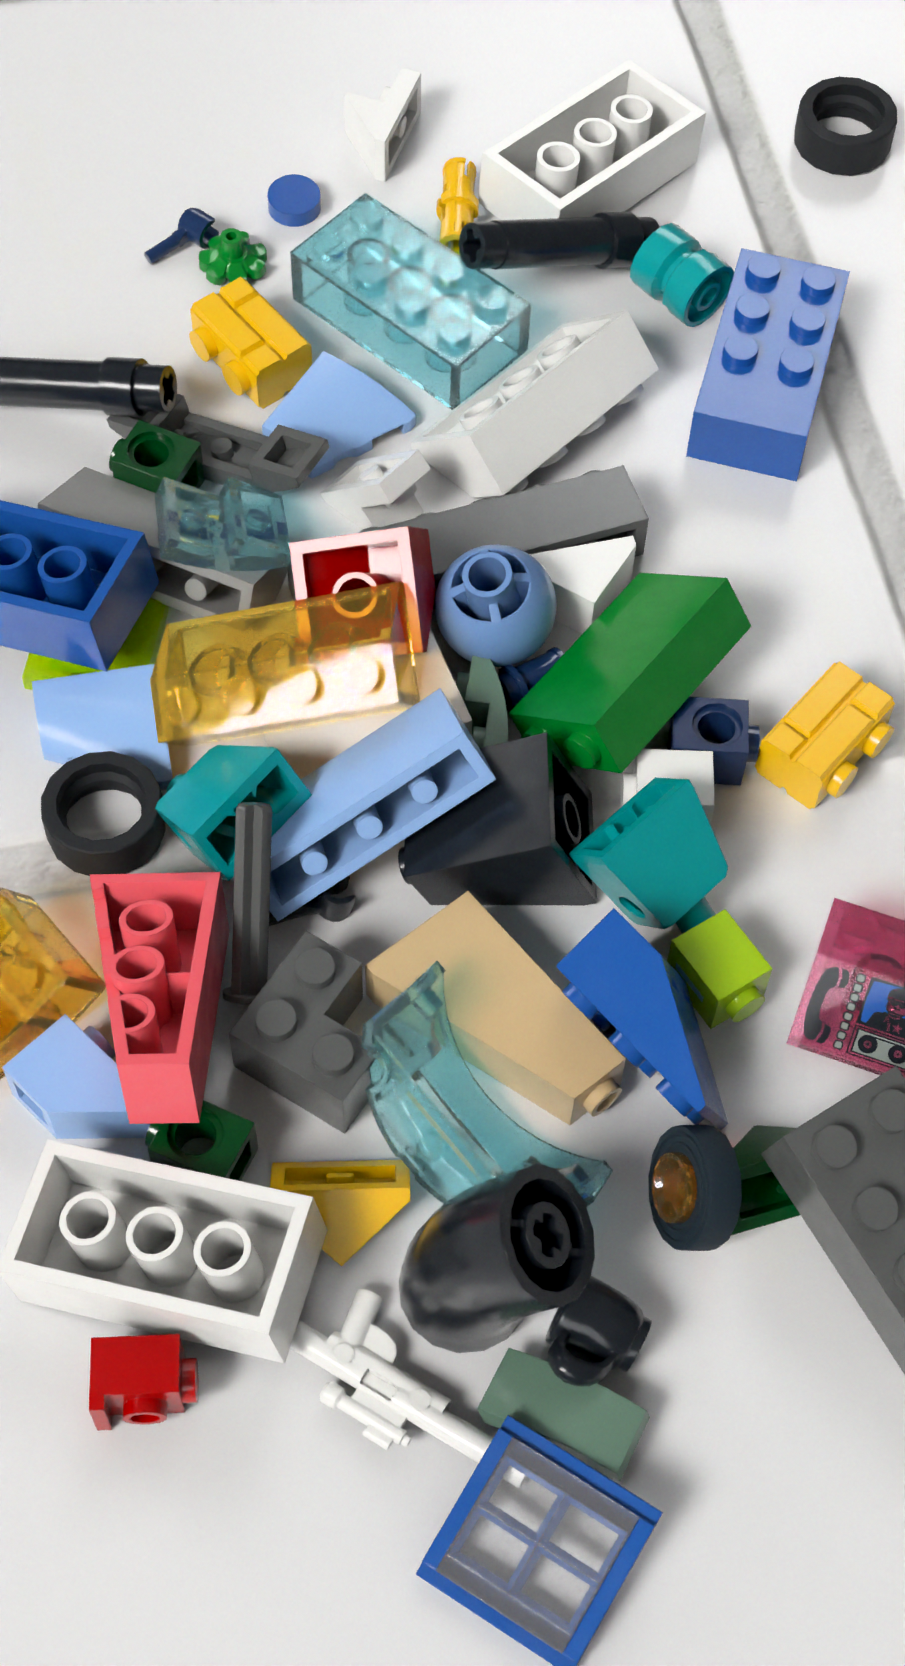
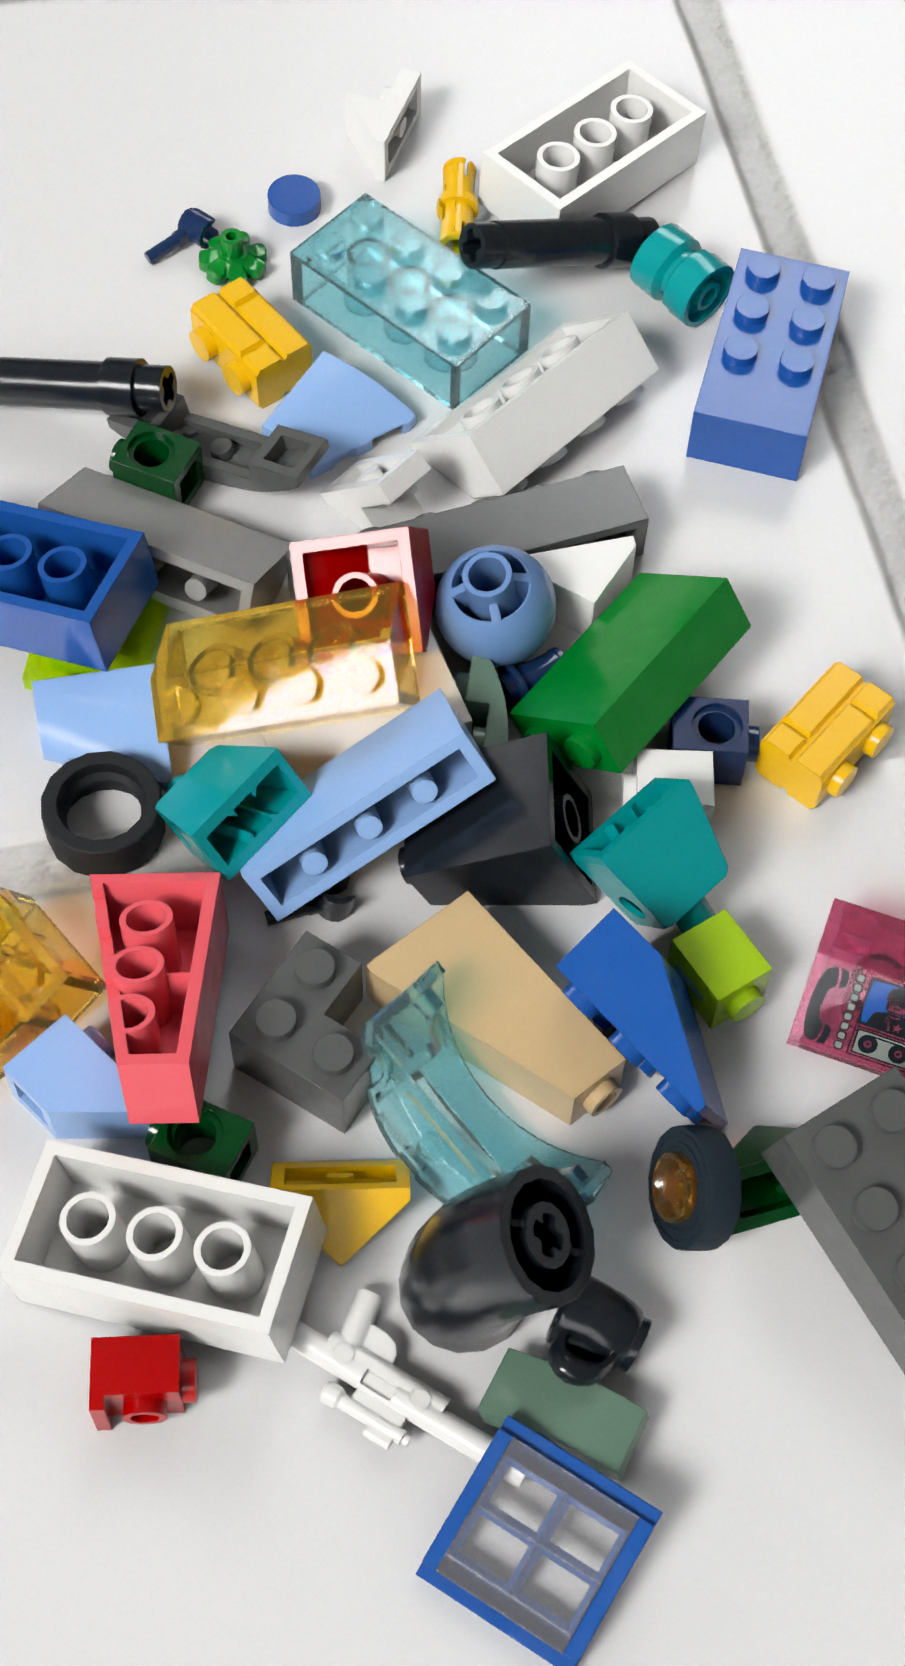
clear light blue slope [155,477,291,571] -> none
dark grey axle [222,802,272,1004] -> none
black tyre [794,76,897,176] -> none

